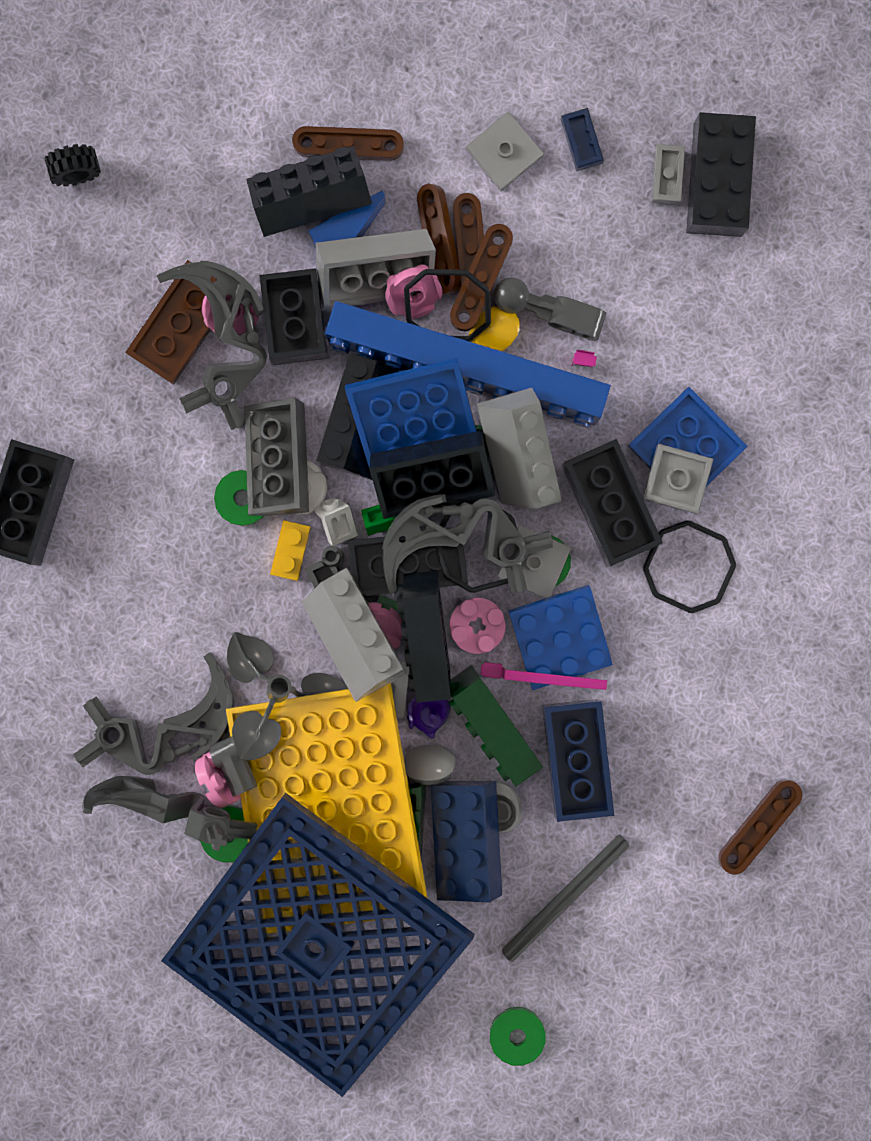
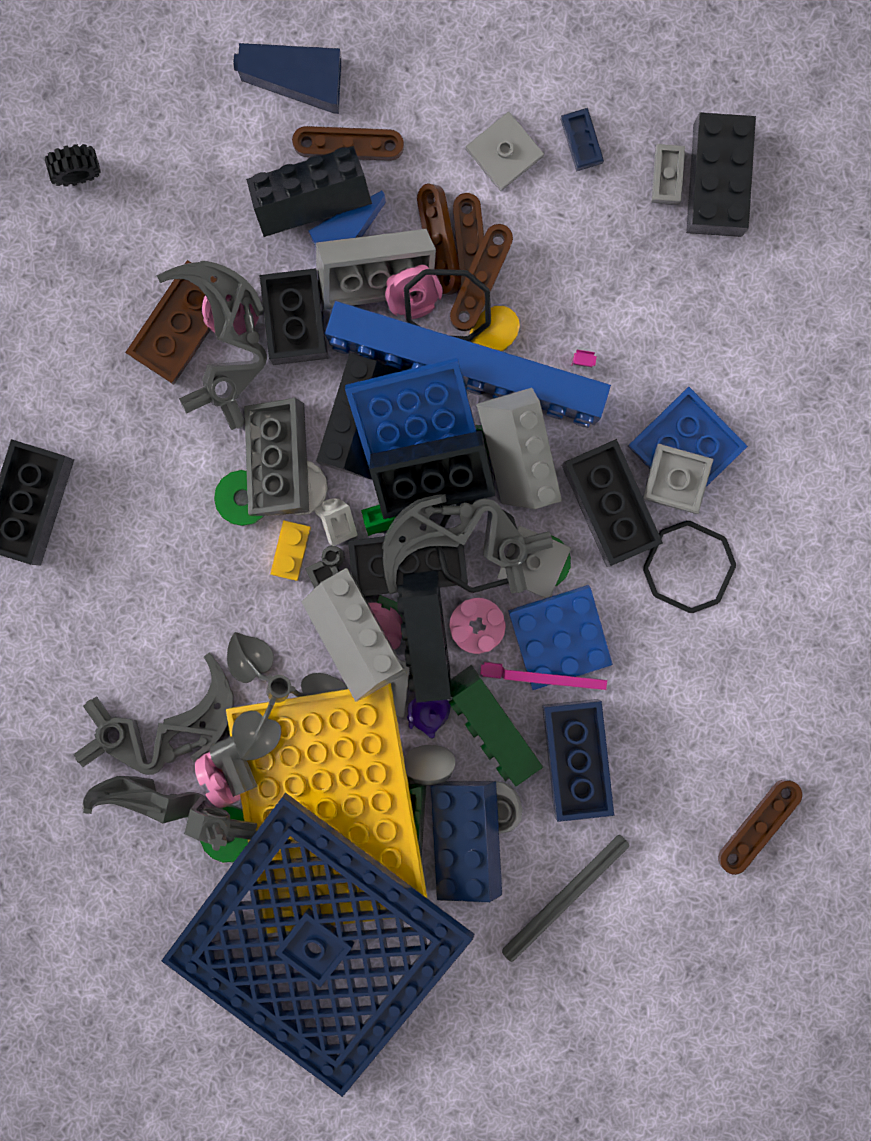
green tile [490,1007,546,1066] -> none
dark grey beam [493,277,607,341] -> none
none -> dark blue slope [233,43,342,114]

